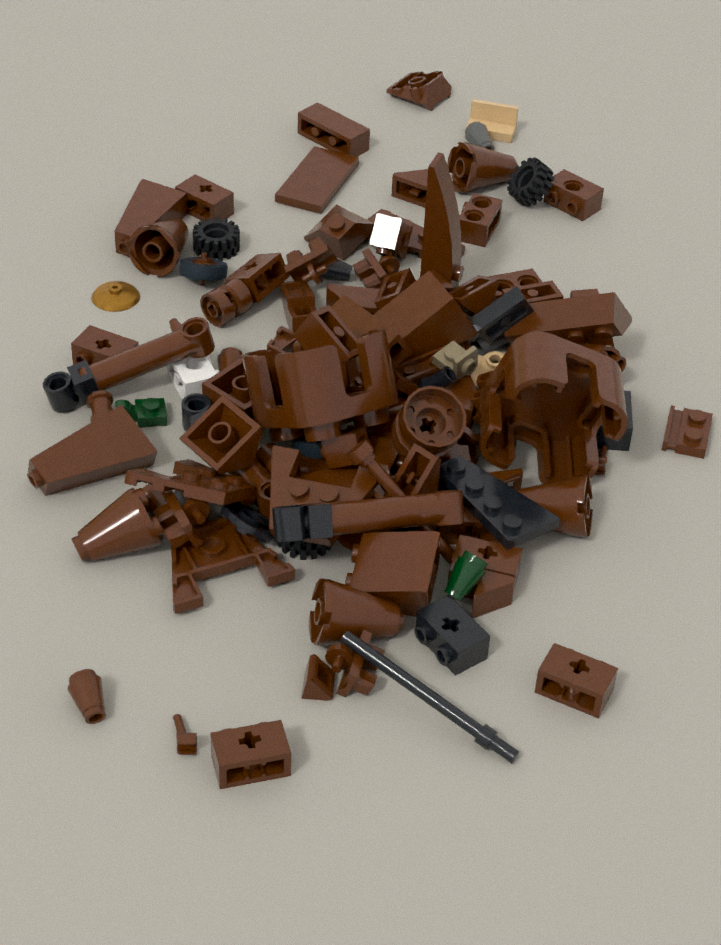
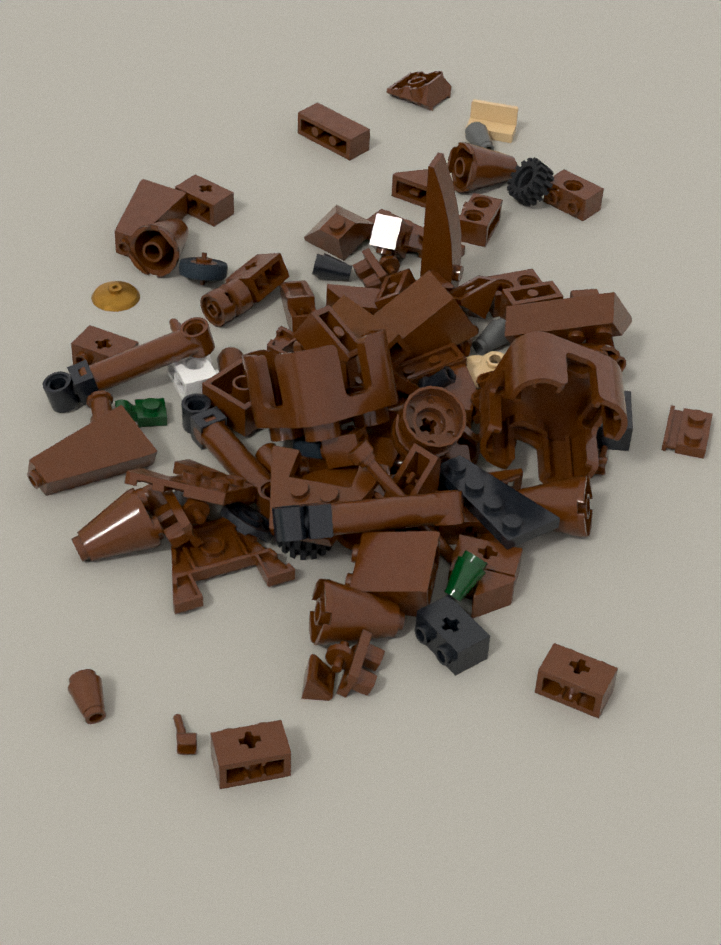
reddish brown slope [179,395,263,474] -> none
black tyre [193,217,240,261] -> none
reddish brown tile [275,146,359,214] -> none
reddish brown hips [284,237,339,285] -> none
black bar [340,631,519,764] -> none
dark tan bracket [432,341,478,382] -> none
black panel [472,286,534,344] -> none

